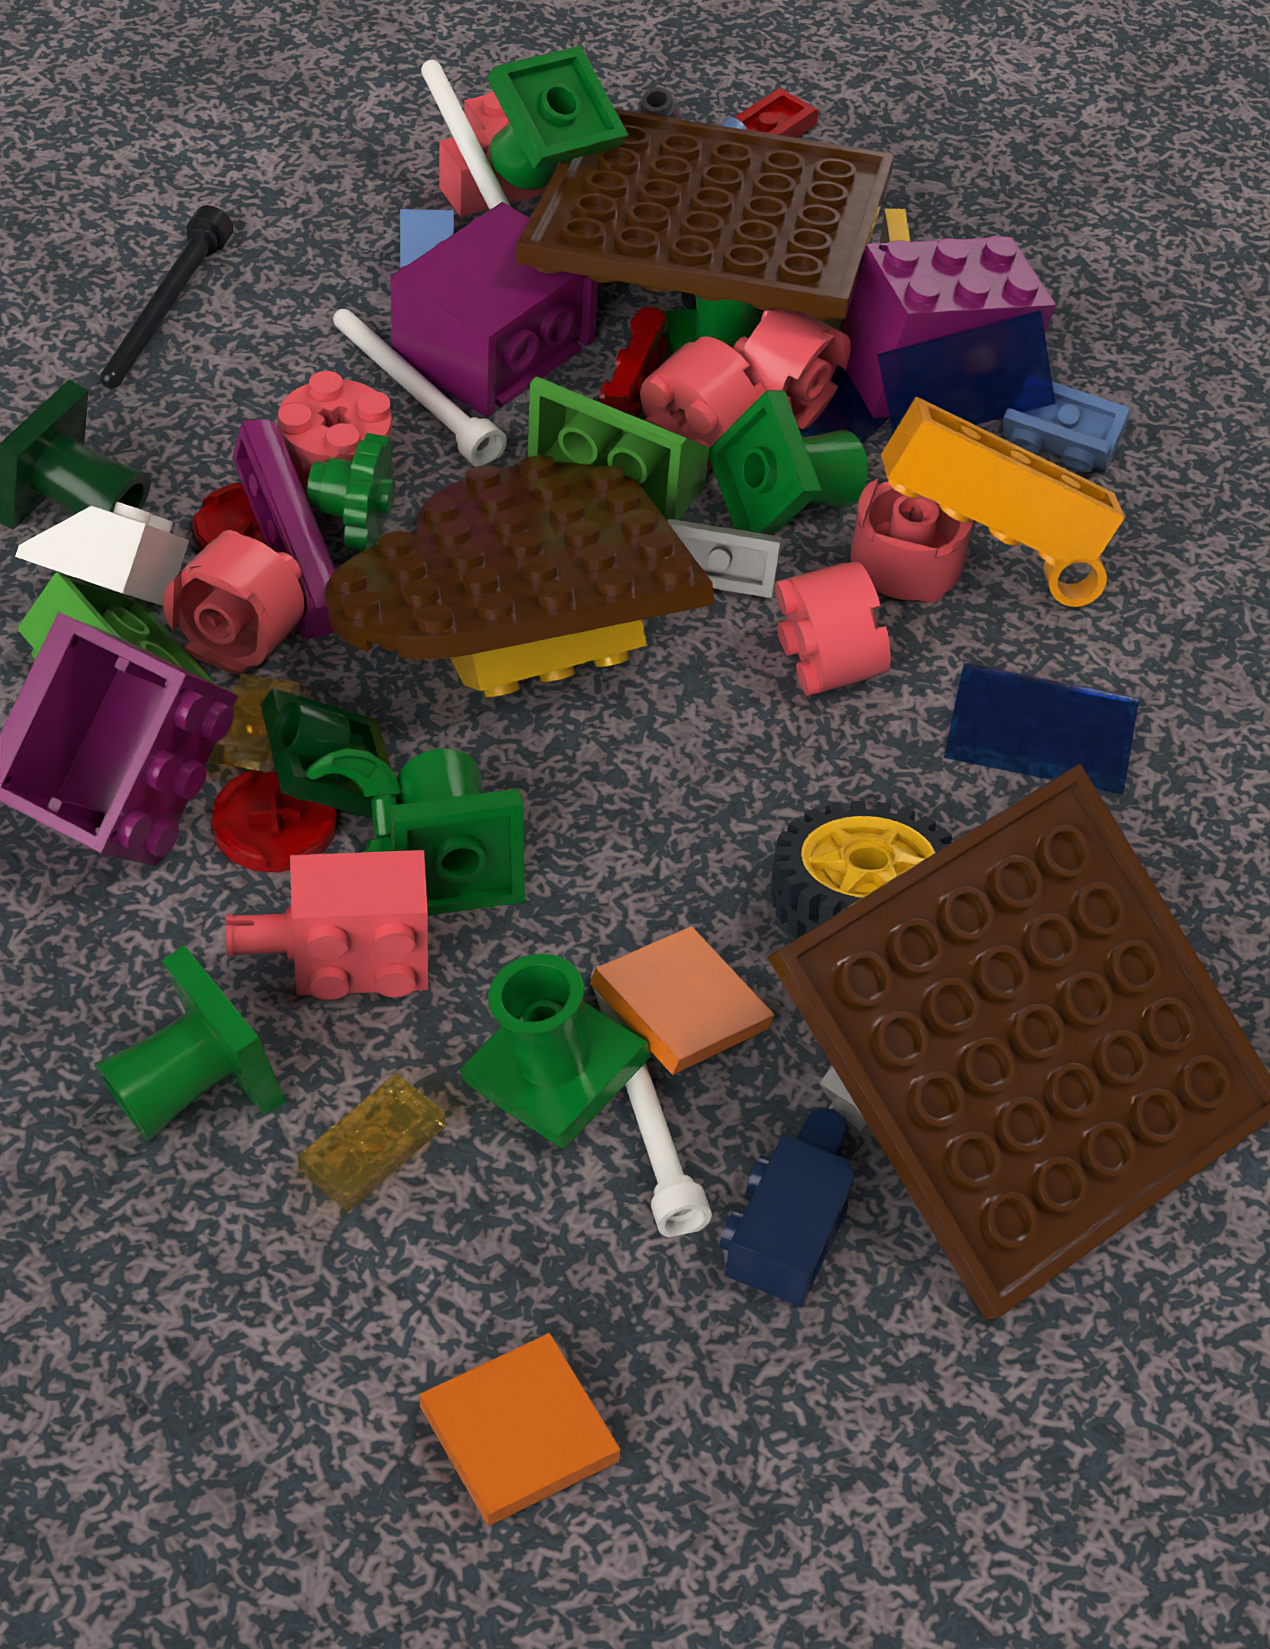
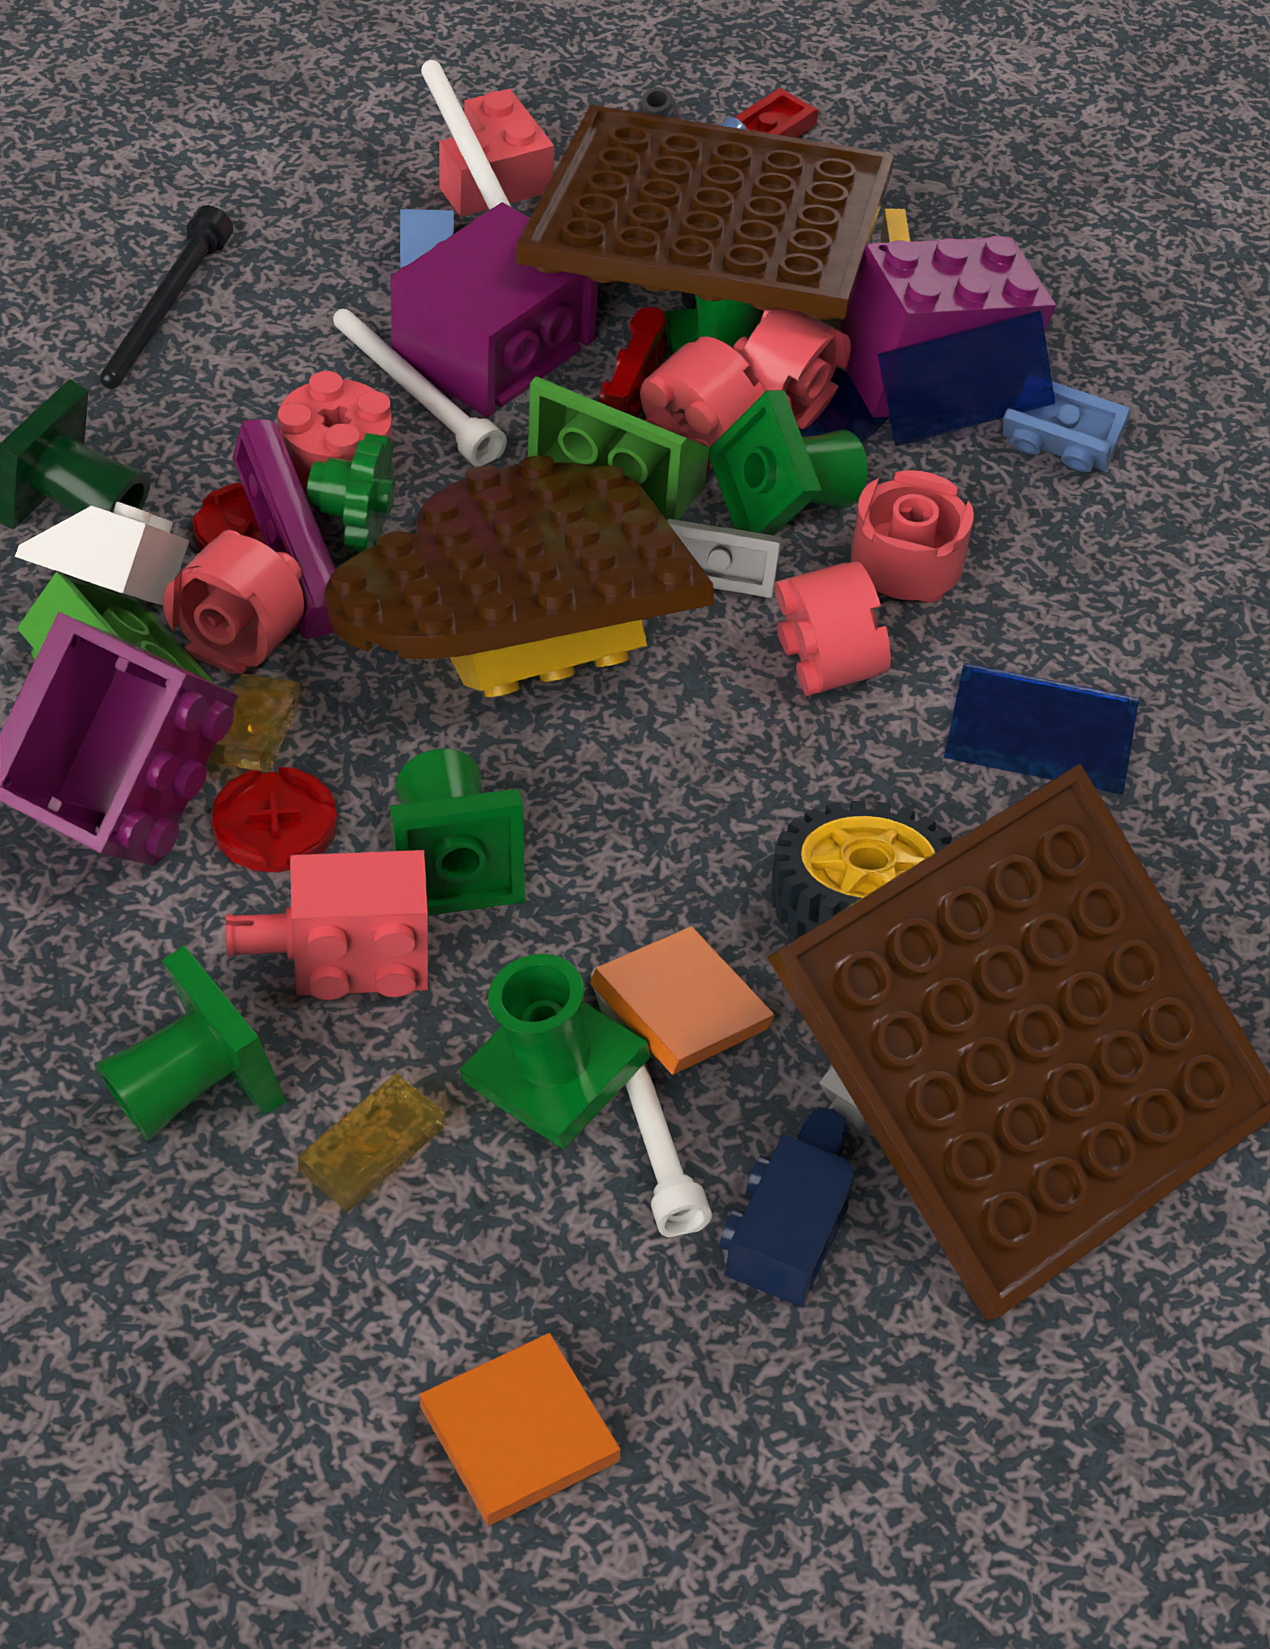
dark green plate [260,688,400,818] -> none
green piece [306,748,401,852] -> none
green plant [486,45,628,190] -> none
light orange hinge [881,397,1125,607] -> none

